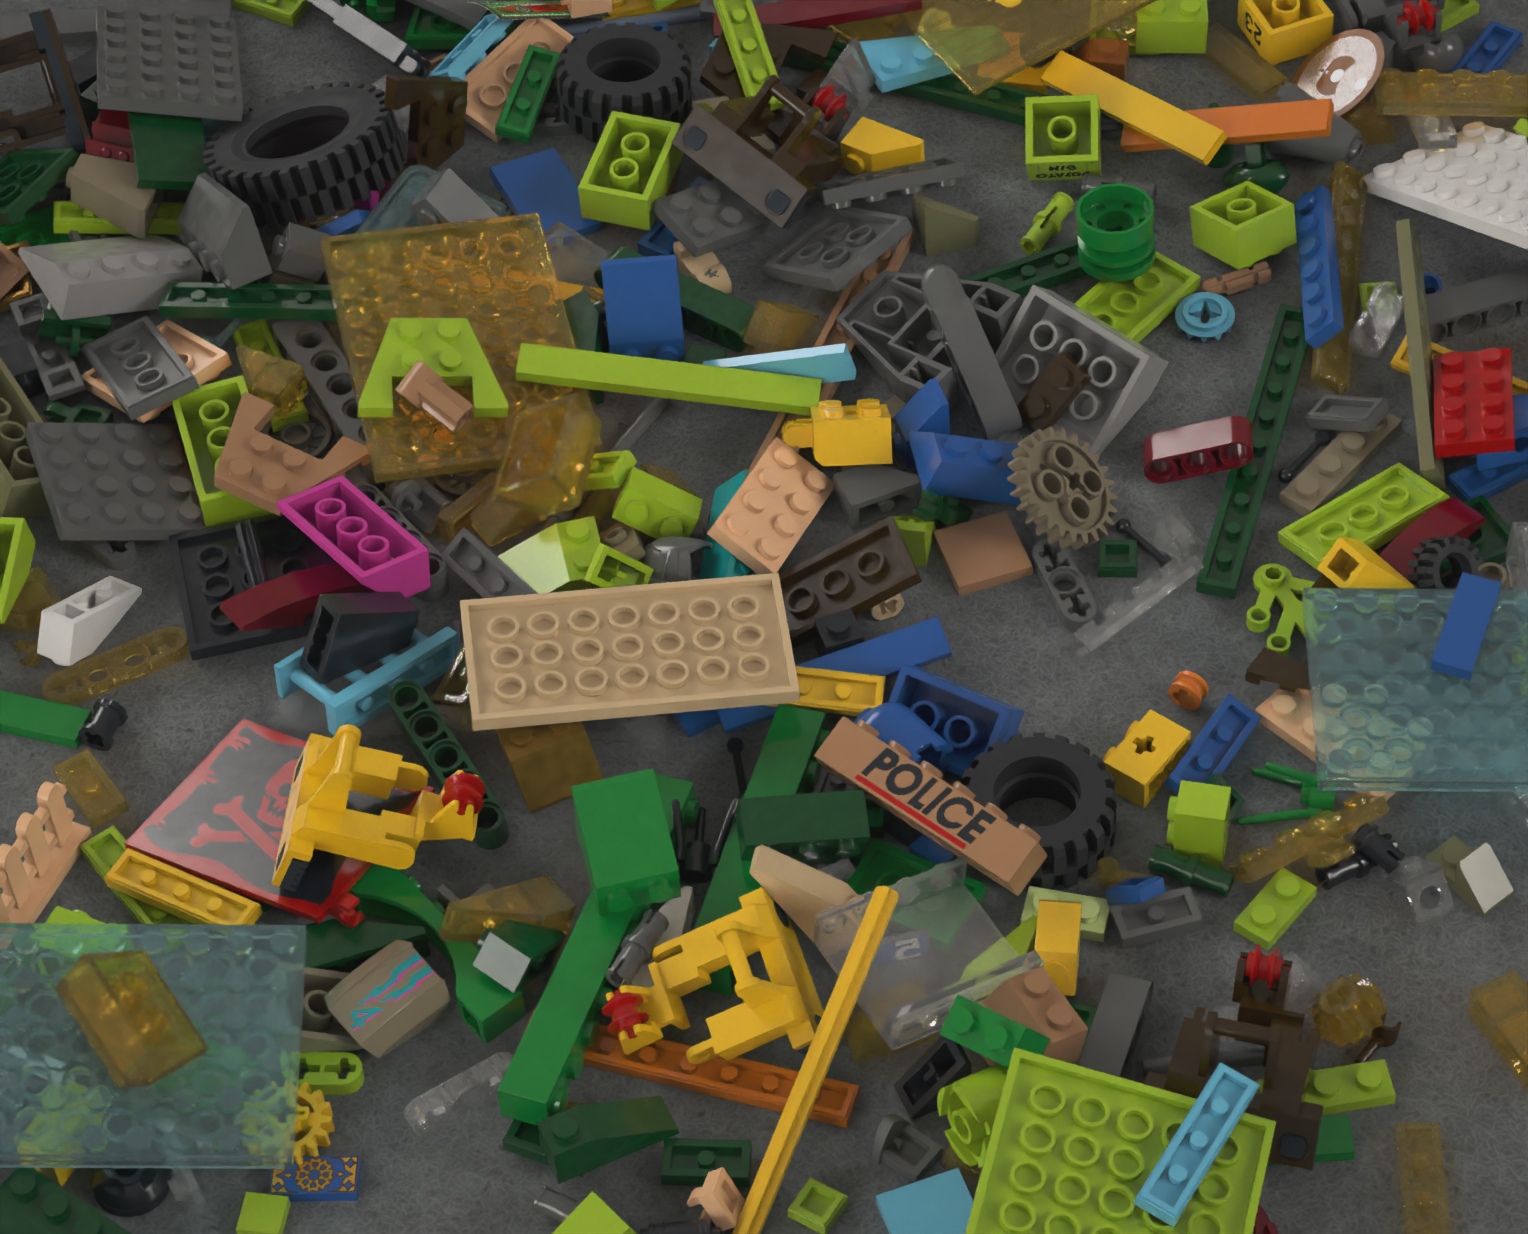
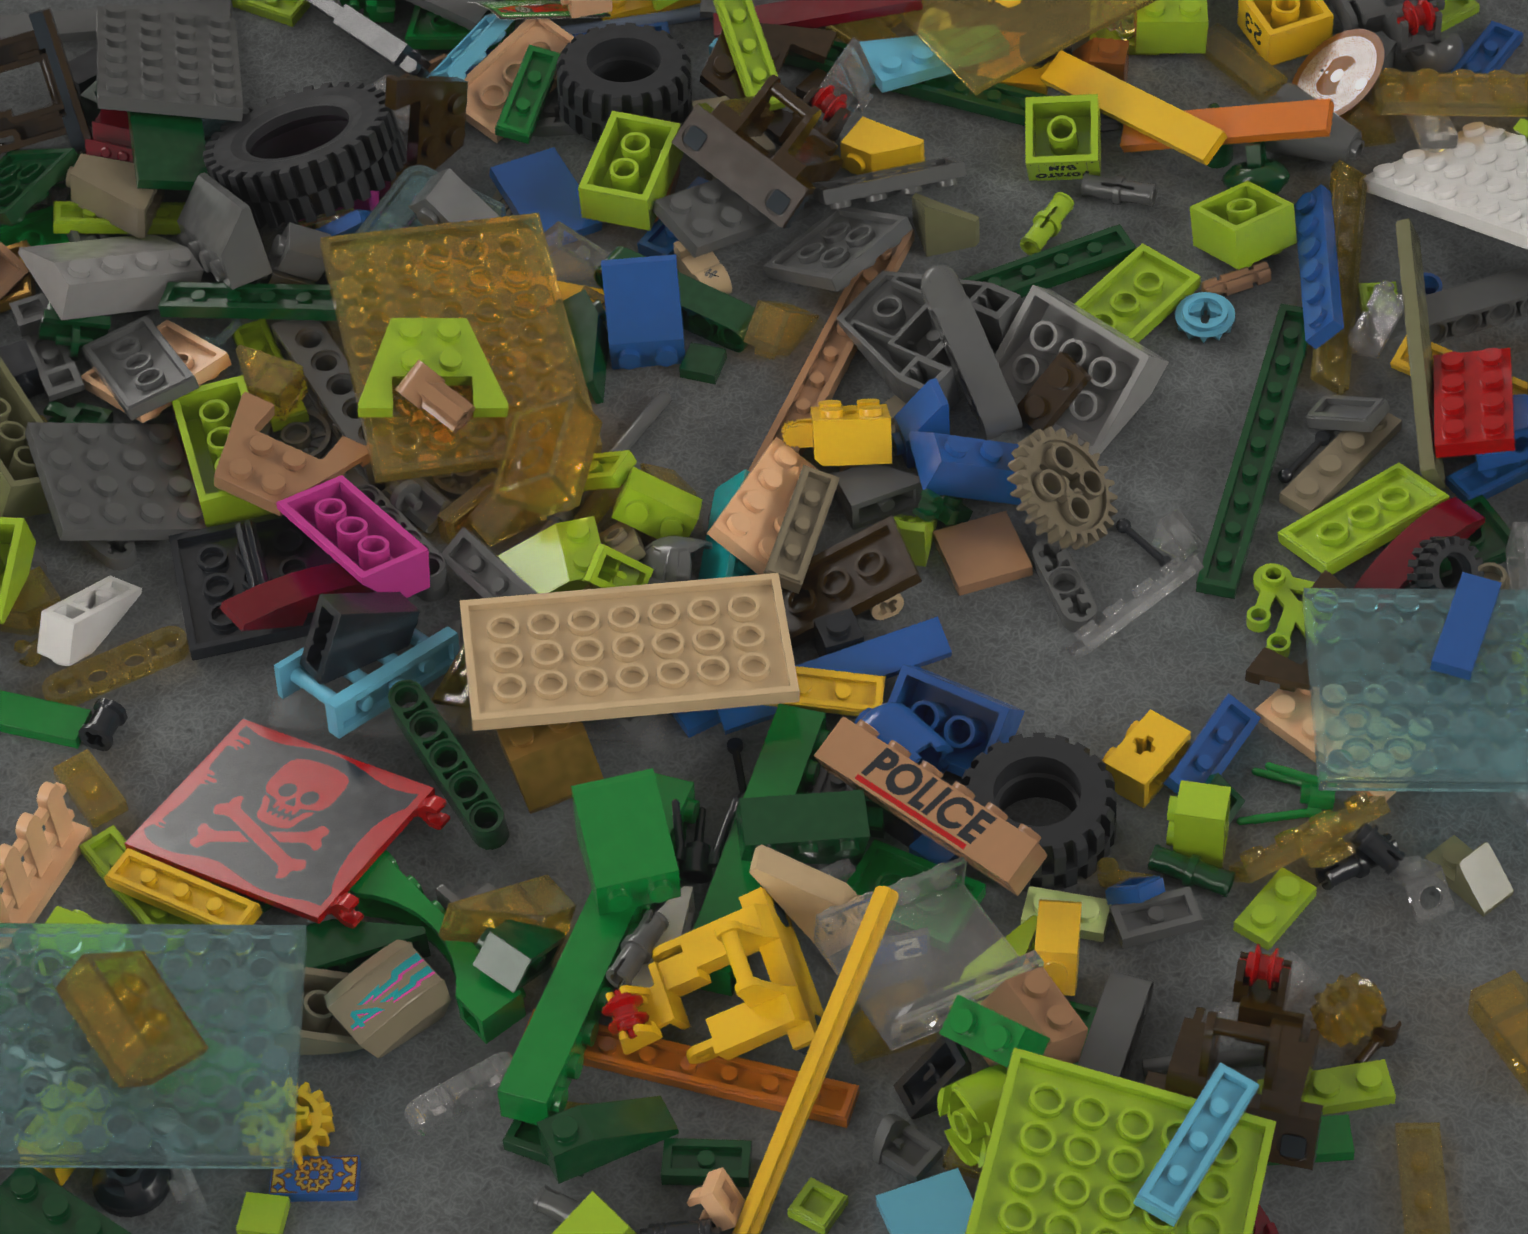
yellow container [271,724,486,892] -> none
lime beam [282,1052,365,1095] -> none
lime tile [516,343,822,416] -> none
medium azure tile [702,343,857,384] -> none
green wheel [1076,183,1156,282] -> none
dark green tile [1098,540,1137,578] -> none
dark red beam [1143,416,1254,484] -> none
orange bush [1168,671,1209,711] -> none
yellow slope [1317,536,1416,619] -> none
none -> dark tan tile [764,465,840,594]

